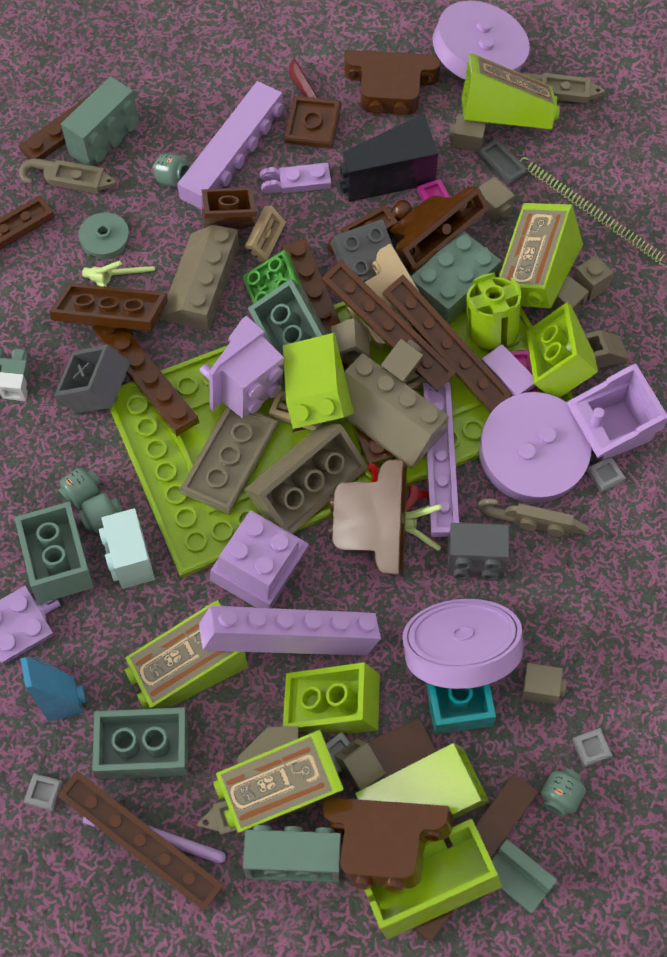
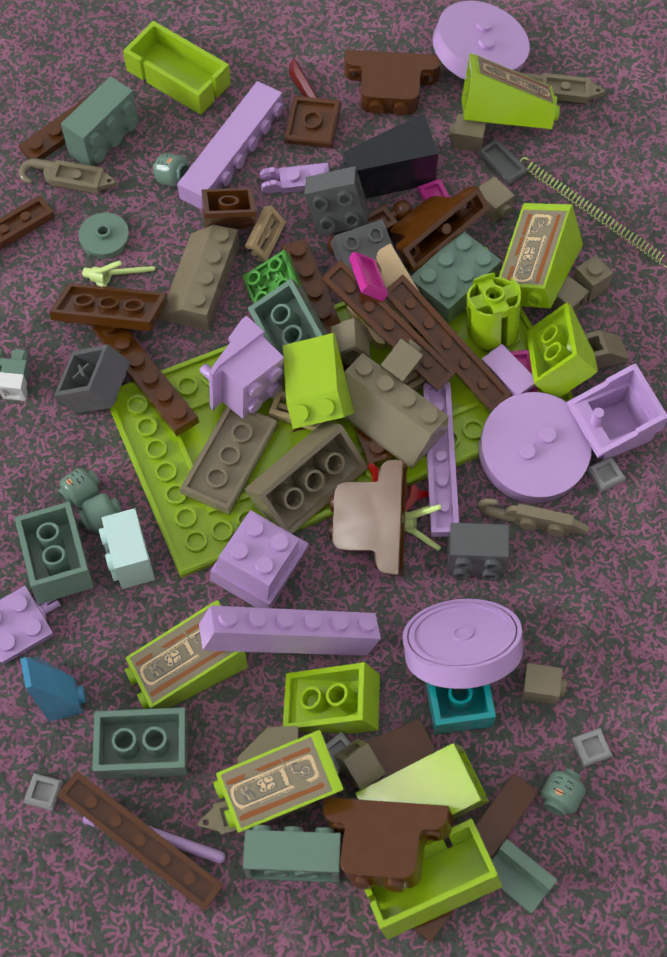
none -> lime piece [123,21,231,115]
none -> dark grey brick [304,166,369,236]
none -> dark pink tile [349,252,388,301]

